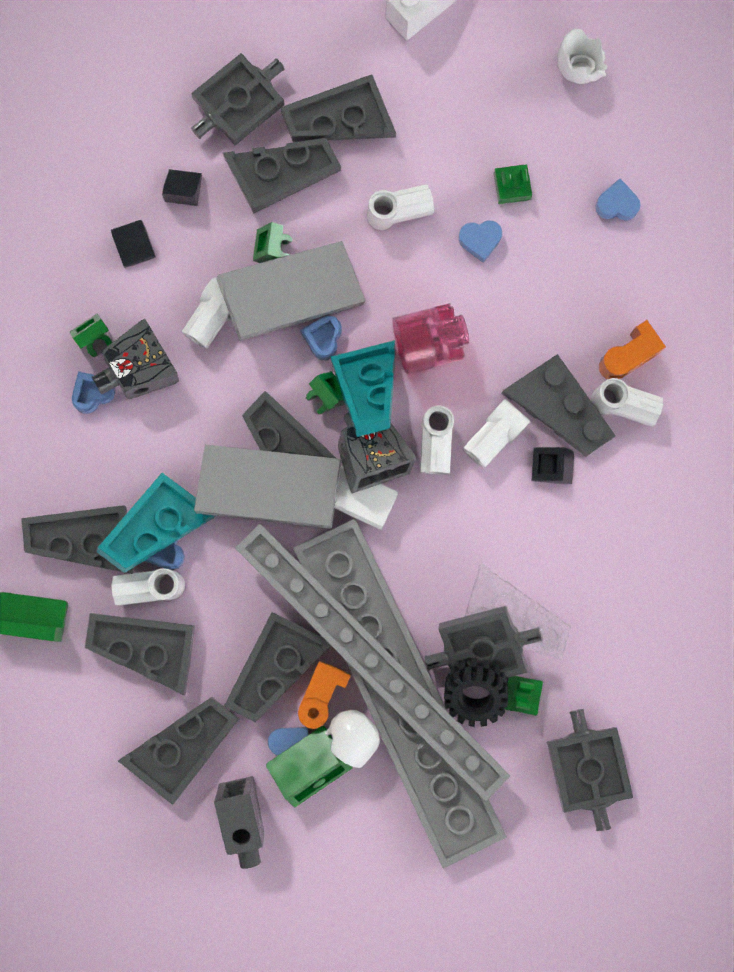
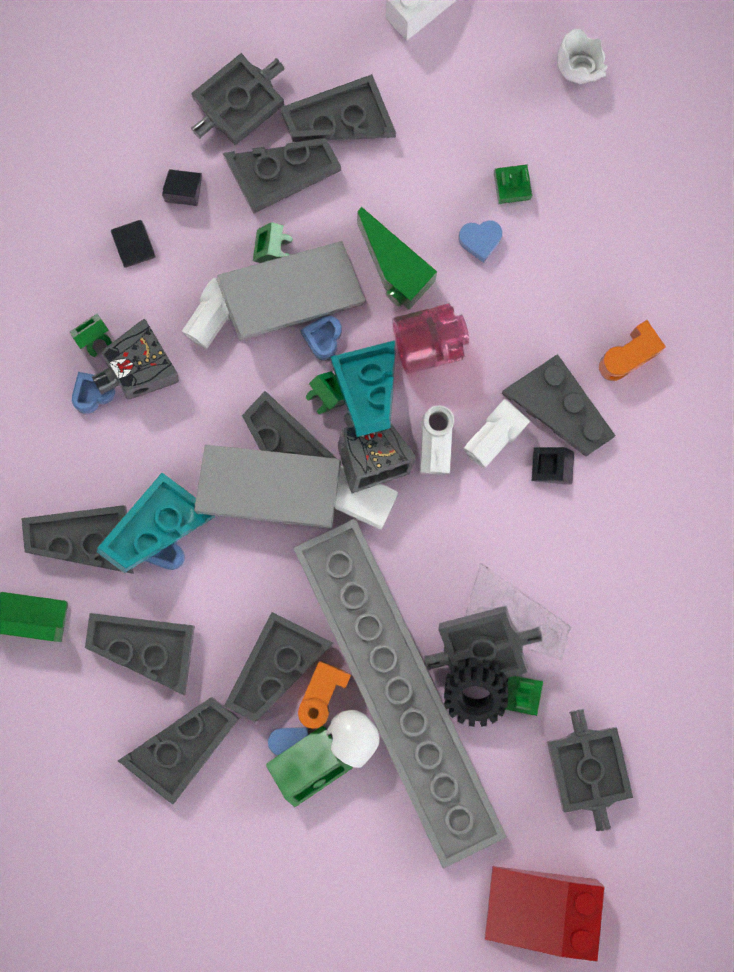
white piece [111,568,185,606] -> none
dark grey torso [214,776,264,869] -> none
light grey plate [235,524,510,802] -> none
white piece [367,184,434,230] -> none
white piece [591,378,664,427] -> none
medium blue tile [595,179,641,221] -> none
none -> green slope [357,207,437,310]
none -> red slope [485,866,605,962]

